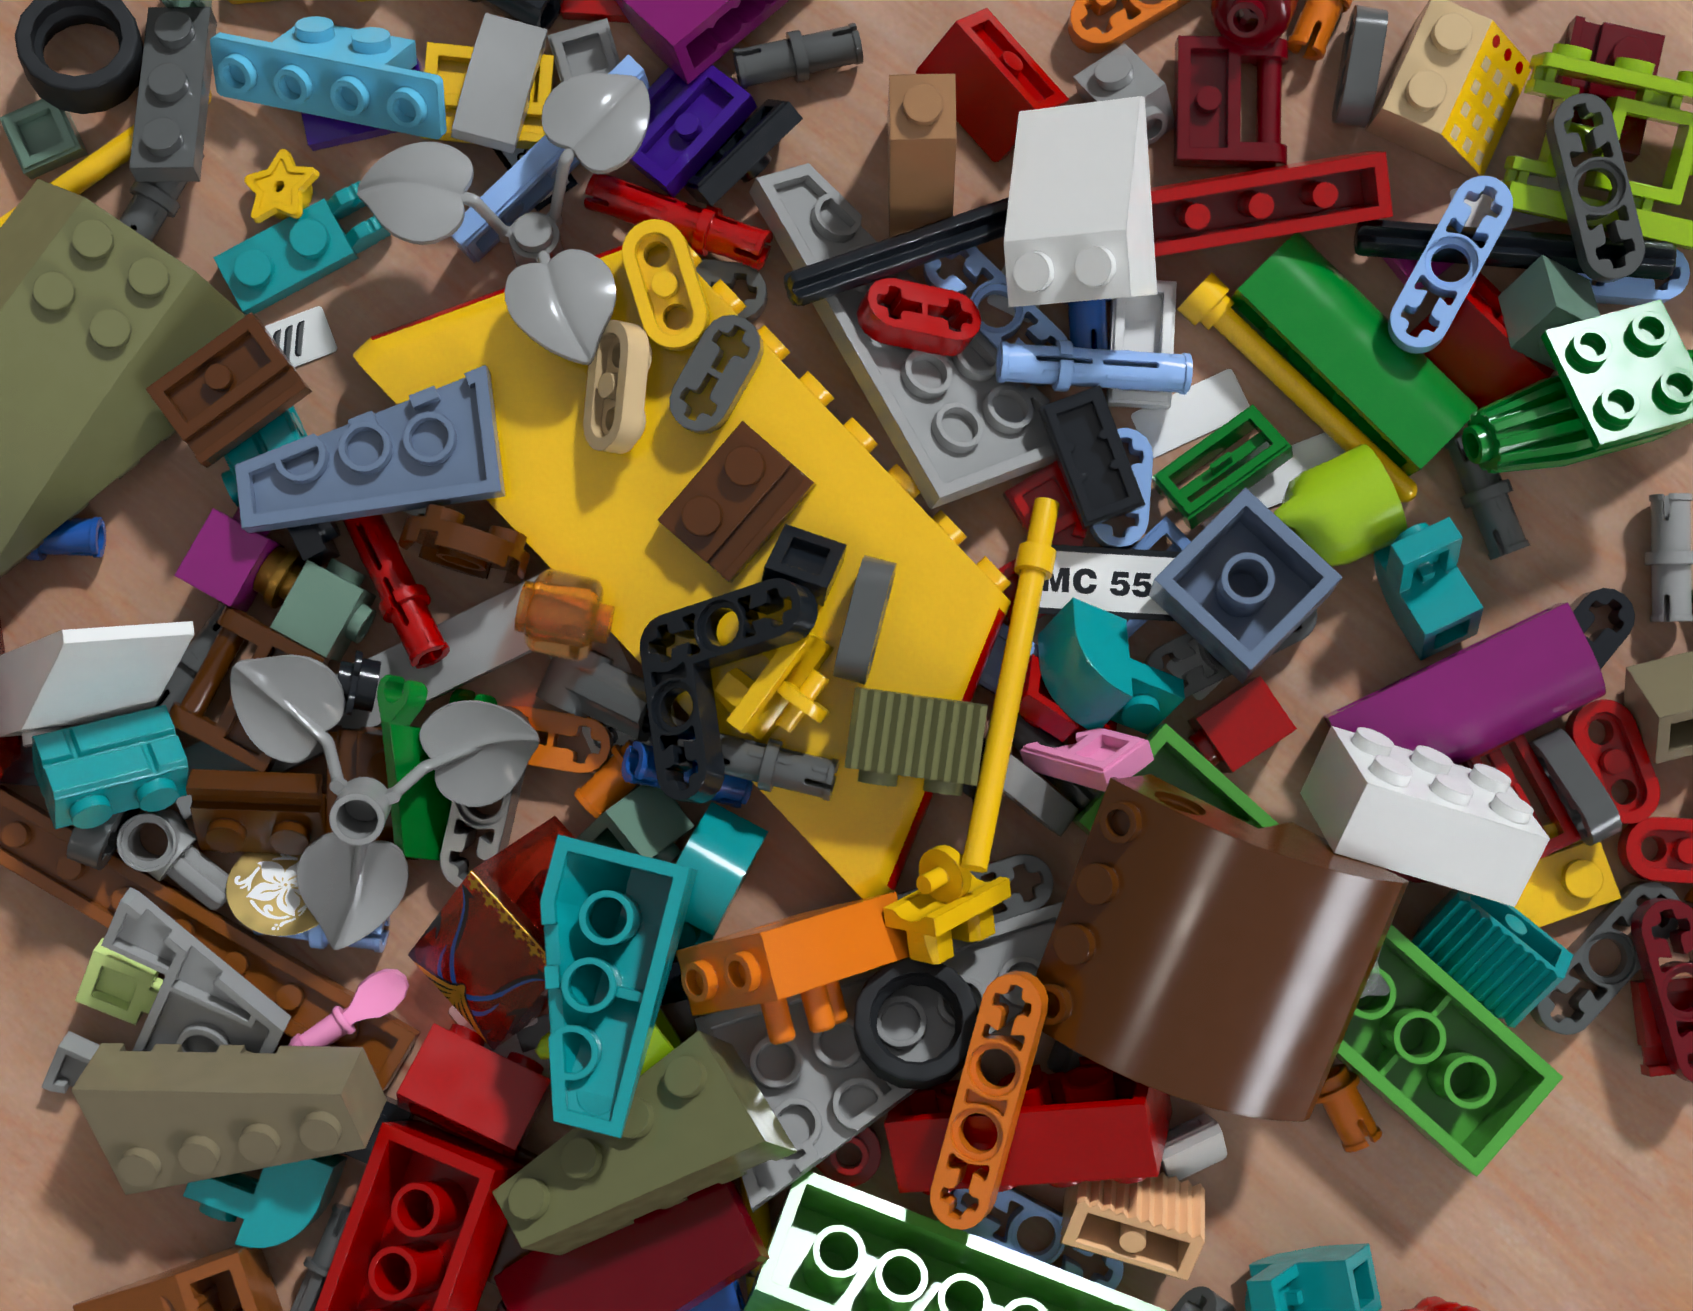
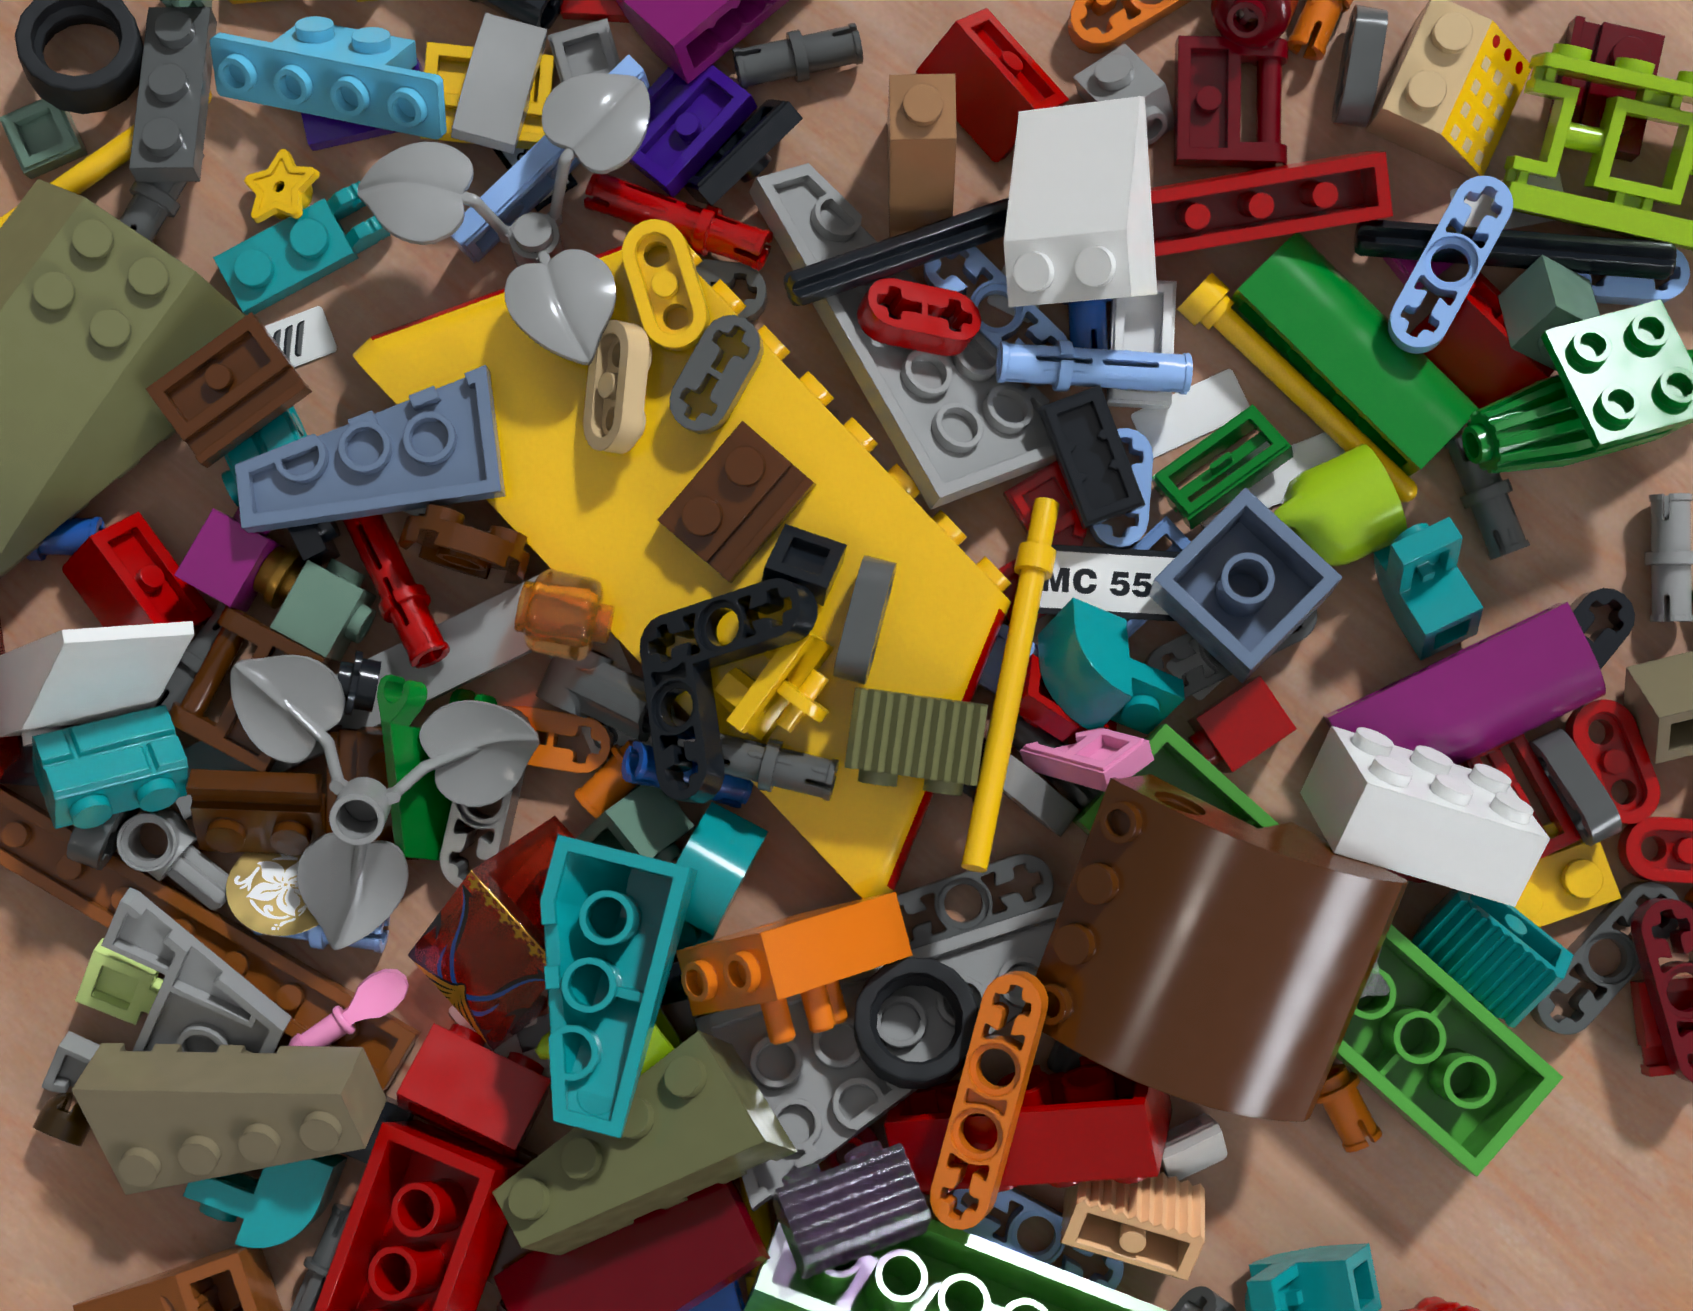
yellow hips [883,845,1011,965] -> none
dark grey beam [1546,93,1645,283] -> none
none -> dark brown hinge [33,1092,90,1147]
none -> red panel [62,511,213,630]
none -> clear purple brick [773,1141,932,1280]

